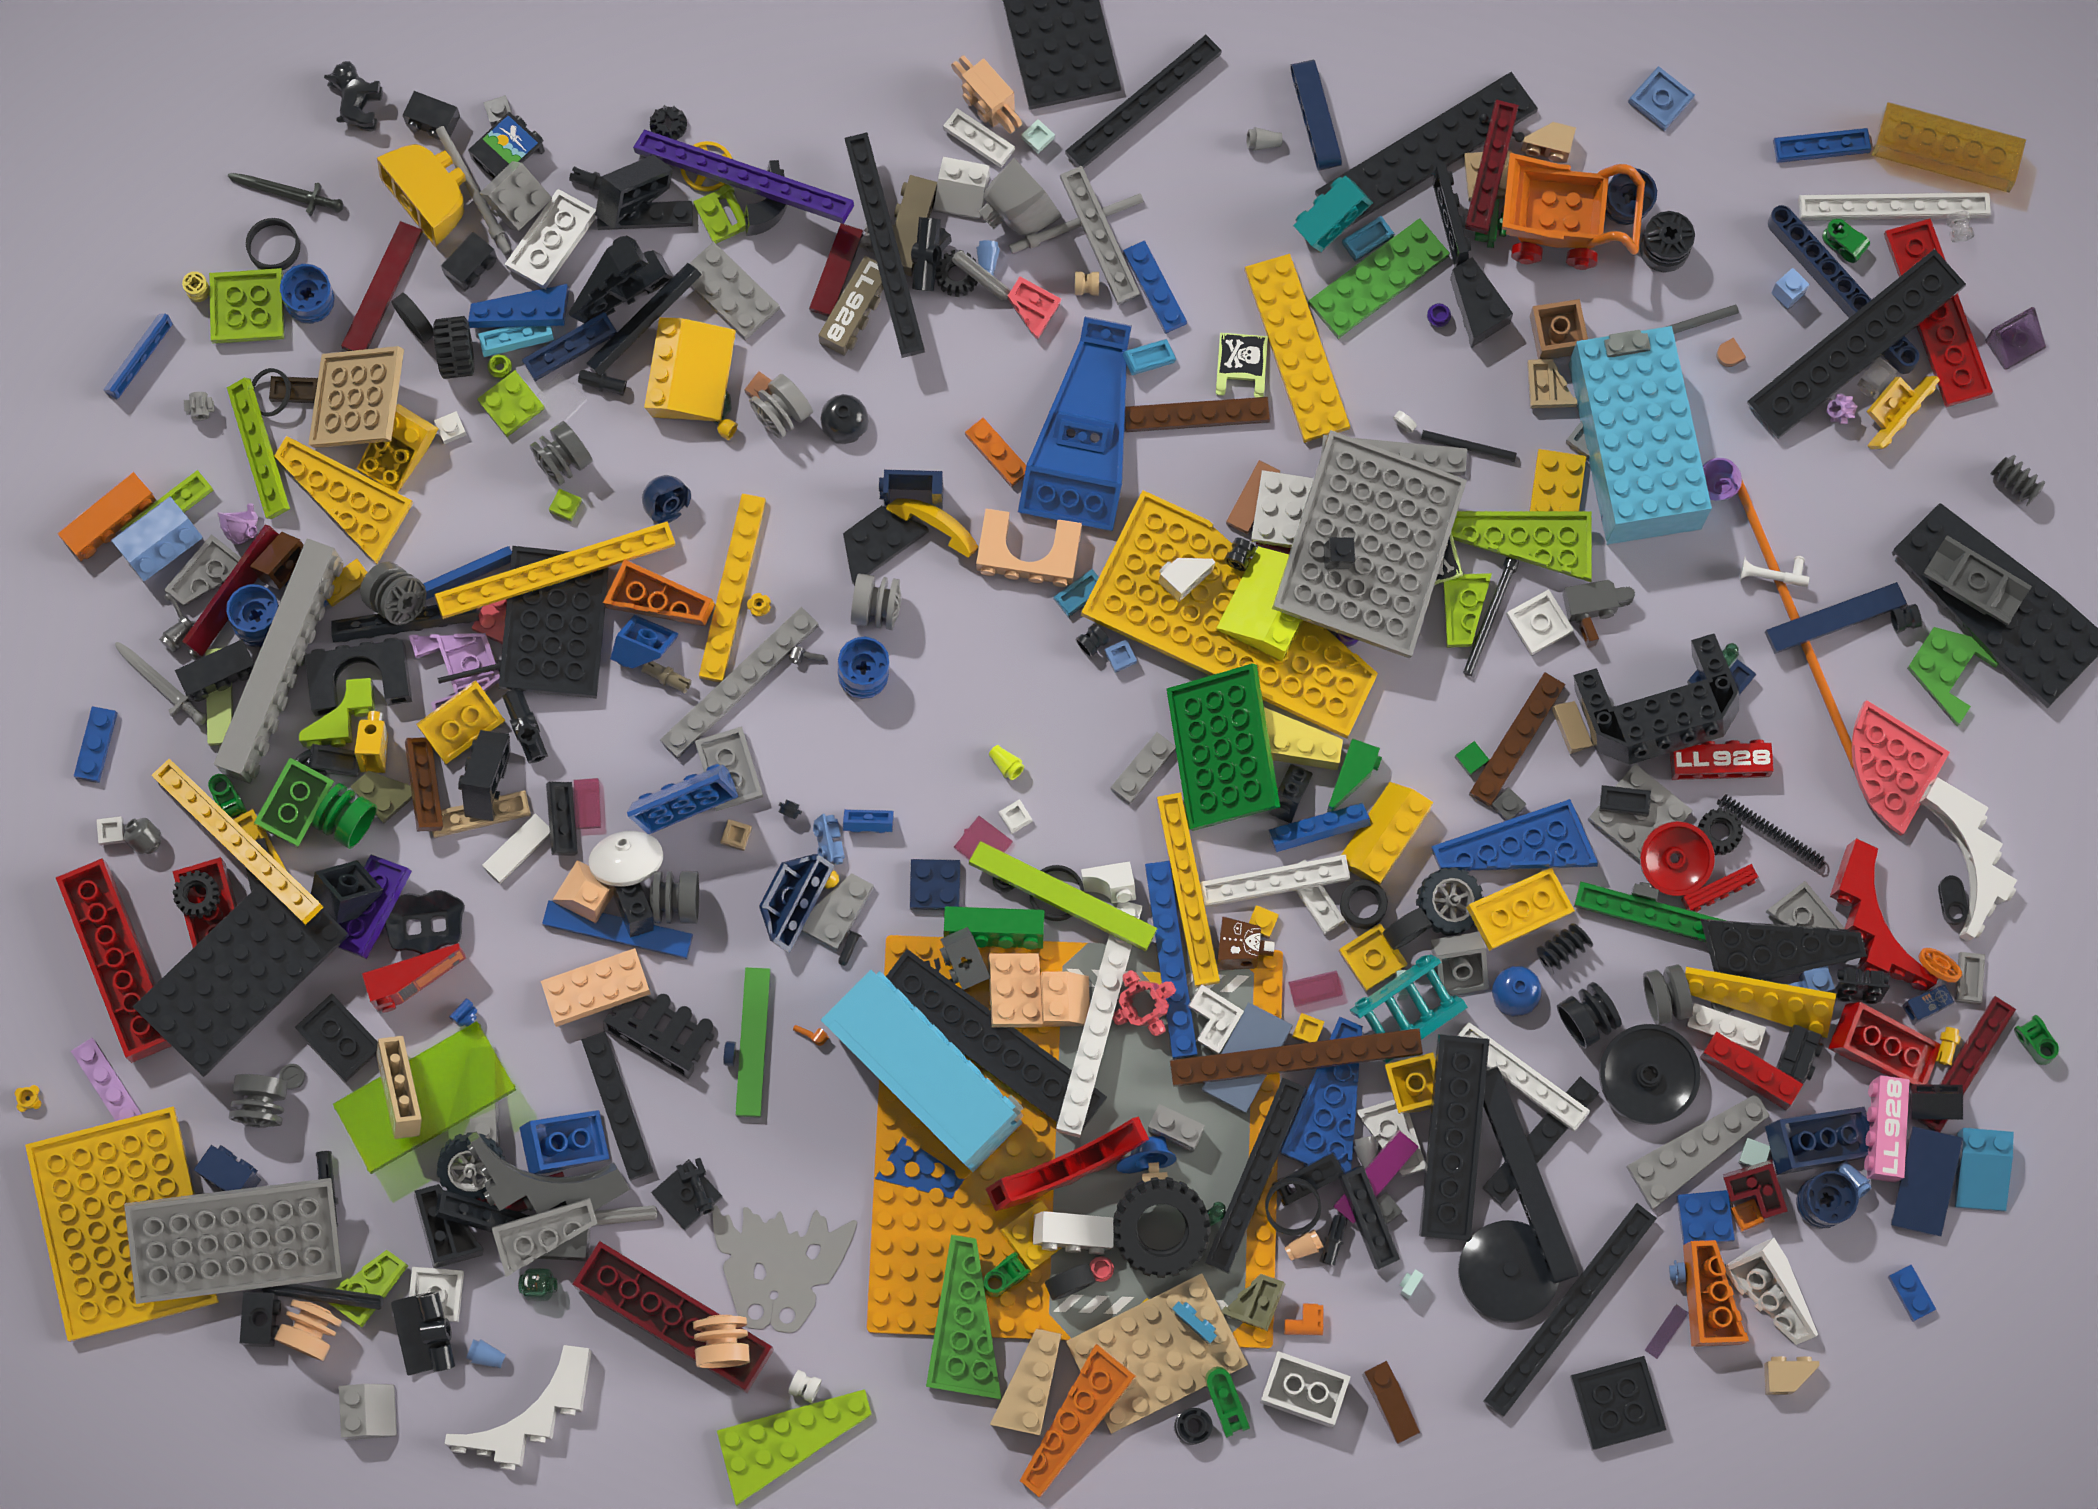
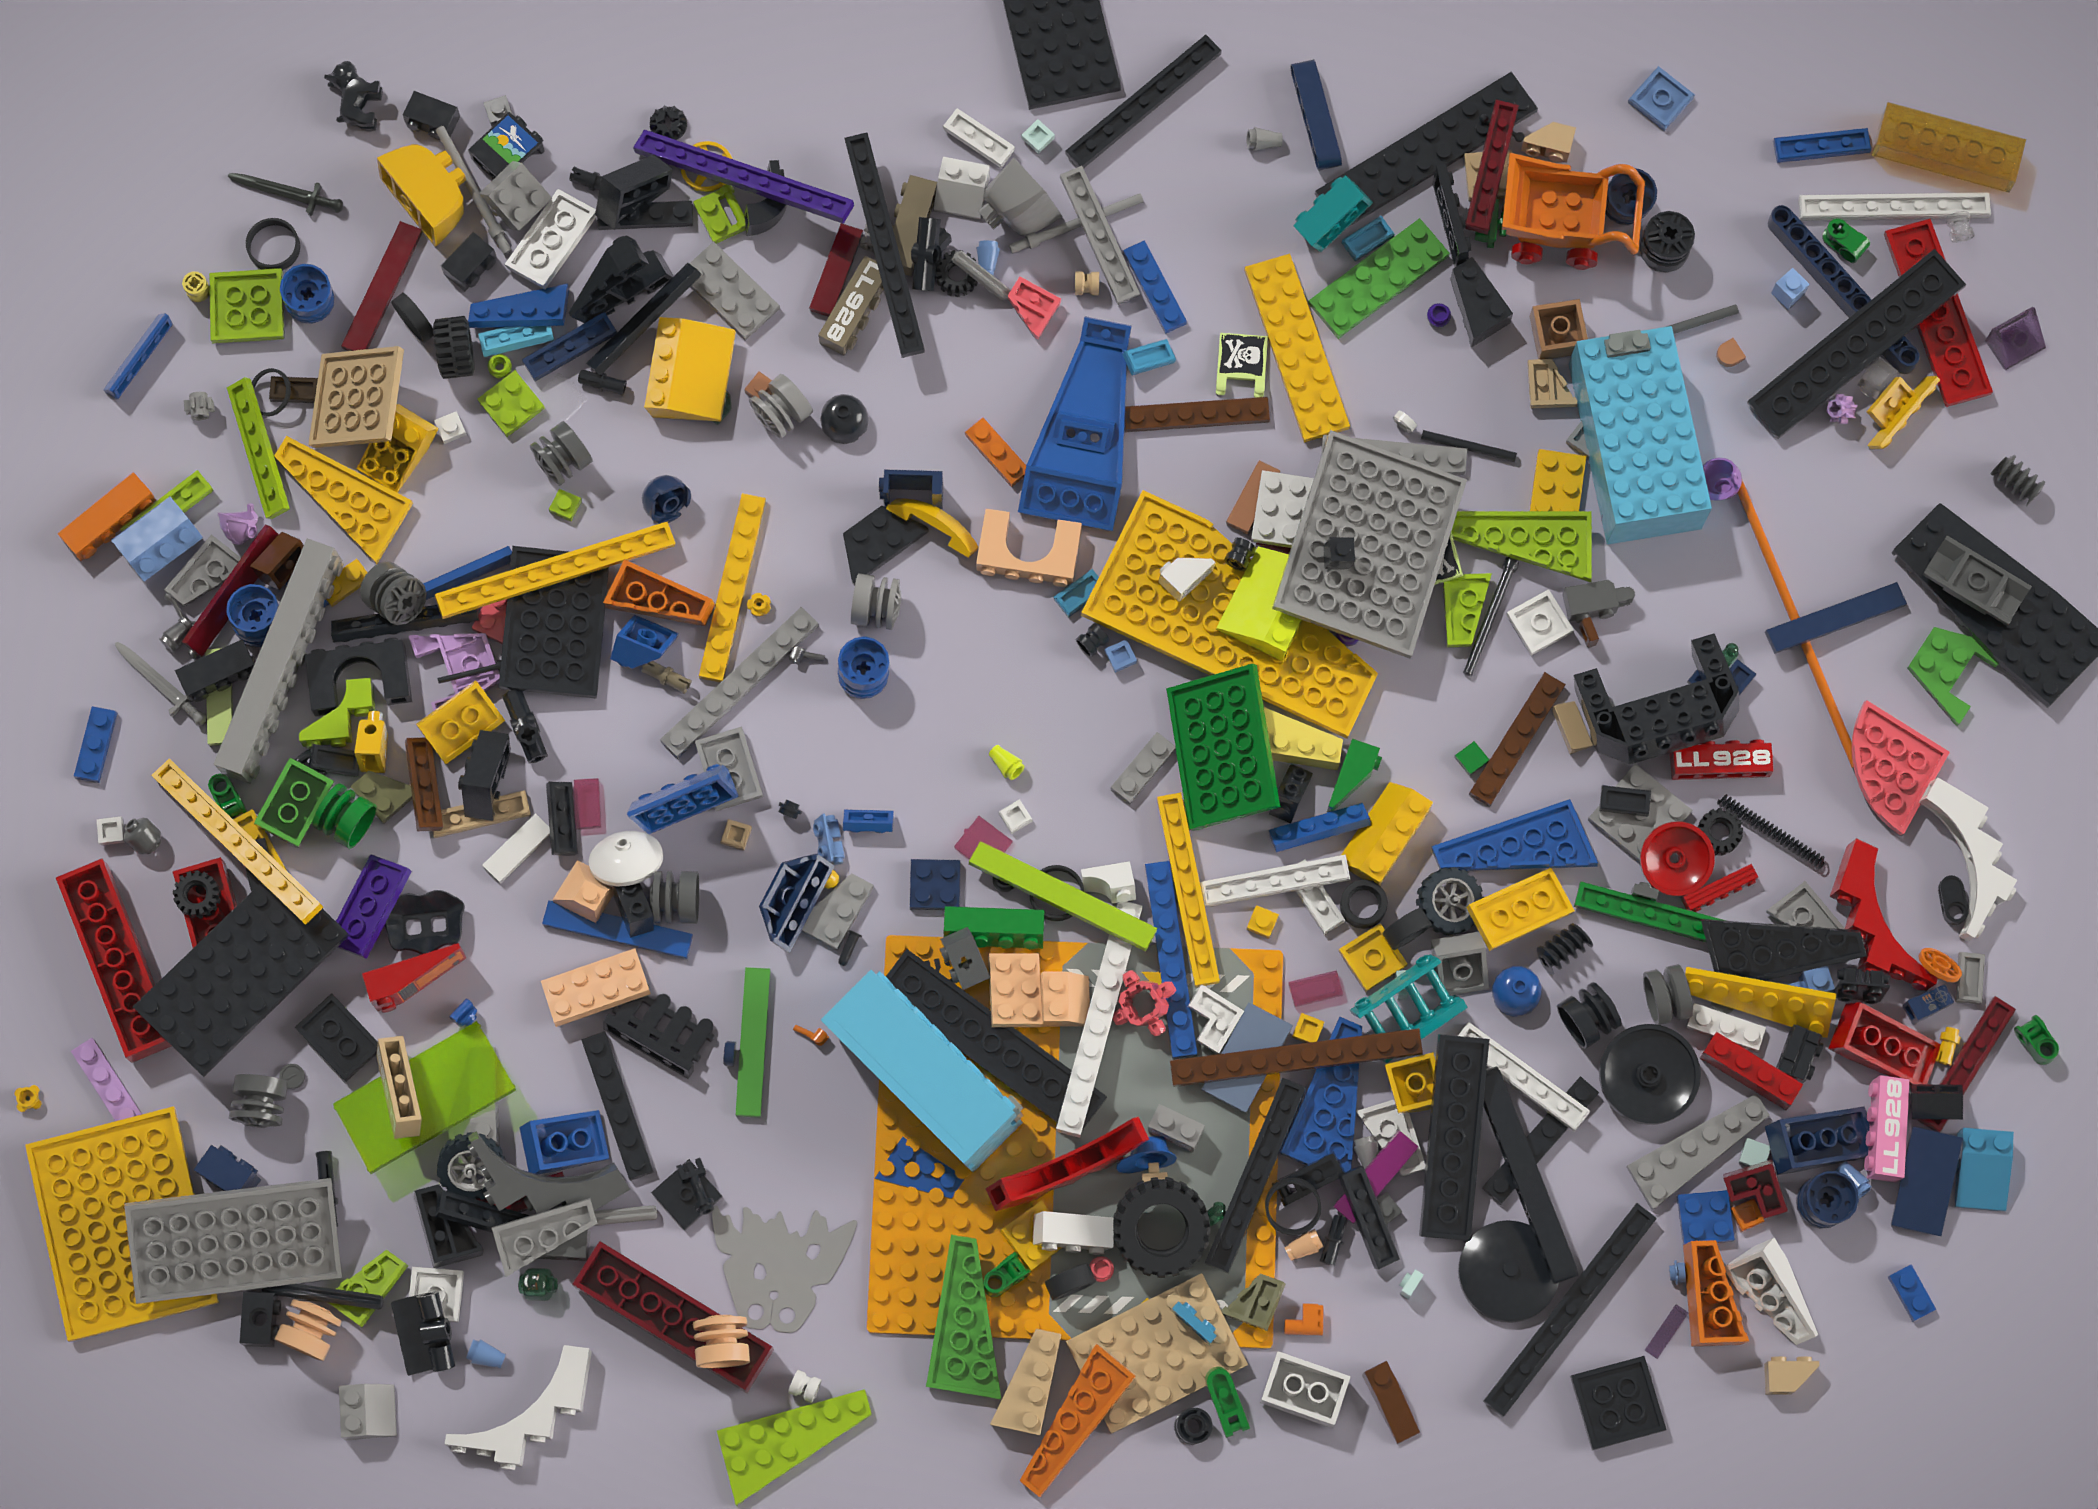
black slope [311,860,383,924] -> none
yellow hinge [717,419,738,440] -> none
light nougat brick [951,55,1022,134] -> none
reddish brown torso [1217,917,1275,970] -> none
dark grey plate [1491,787,1526,821] -> none
white piece [1739,556,1810,587] -> none
black wheel [1890,604,1922,633] -> none

